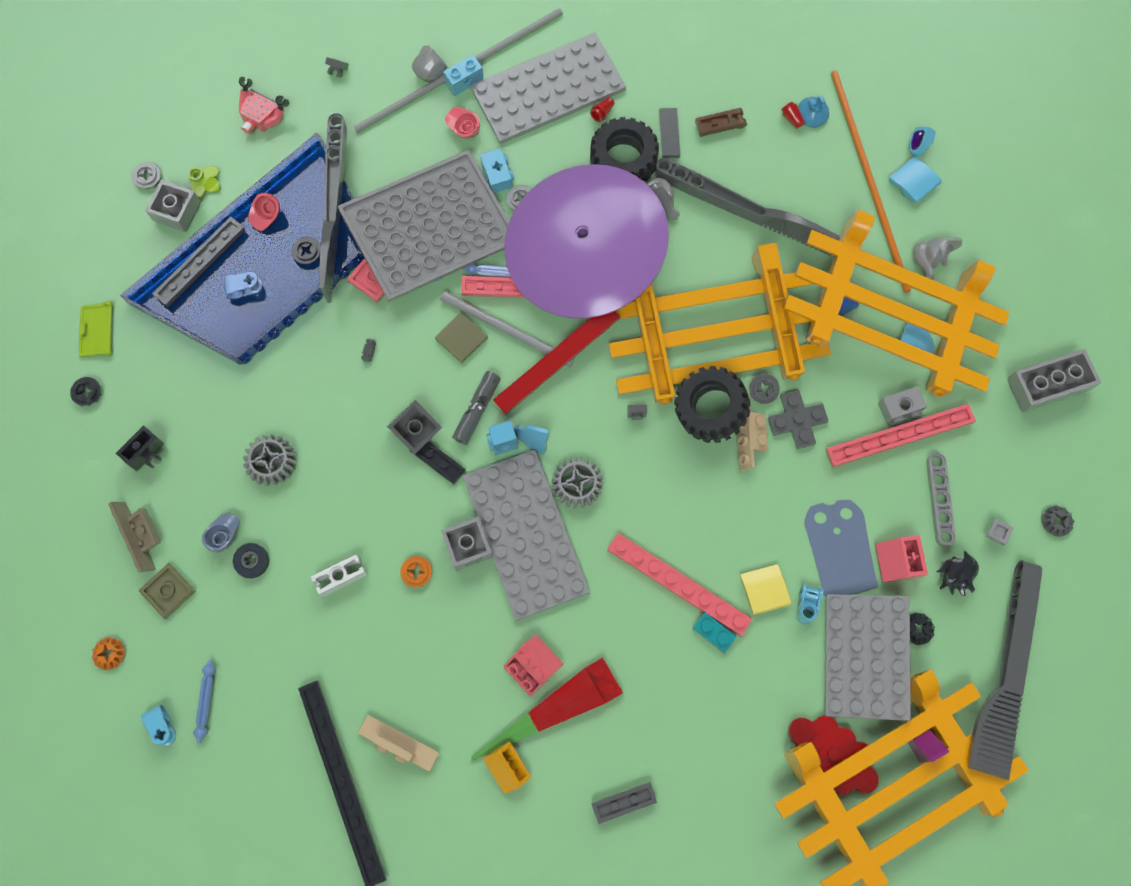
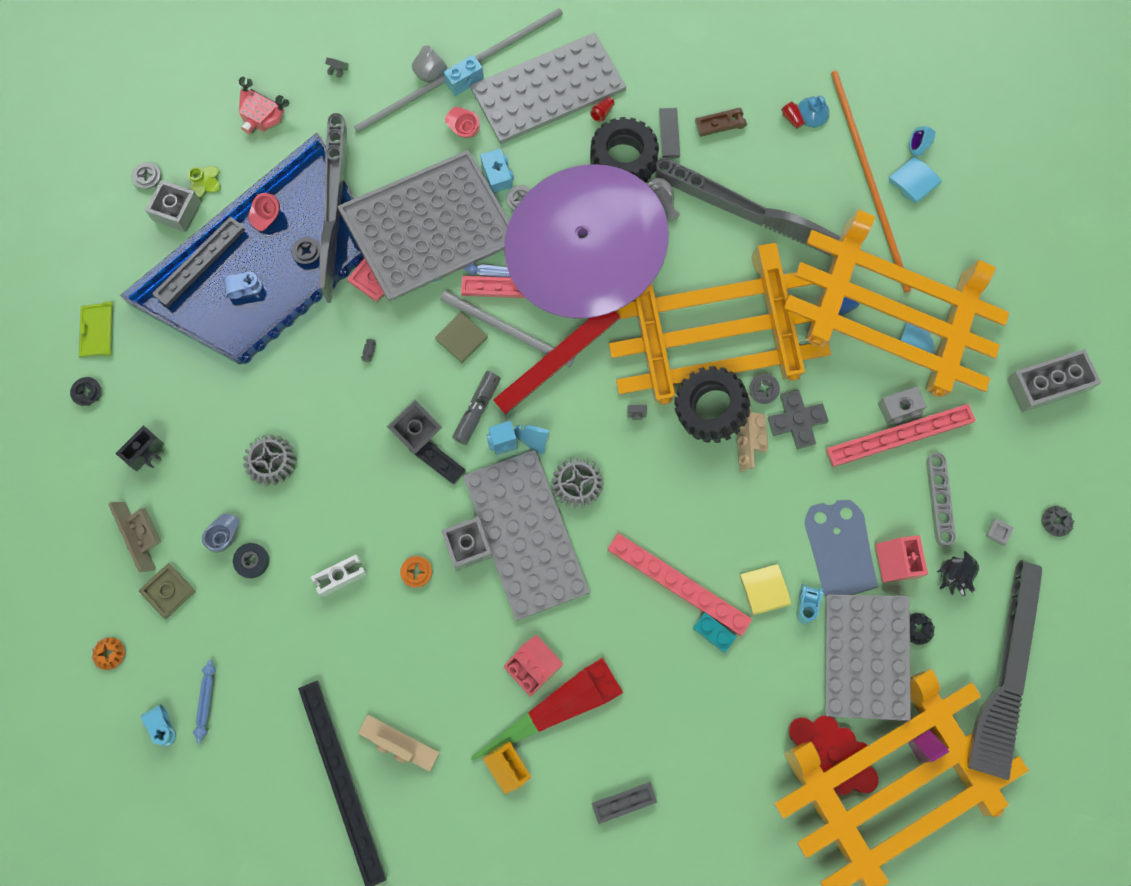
light grey piece [913,238,962,280] -> none

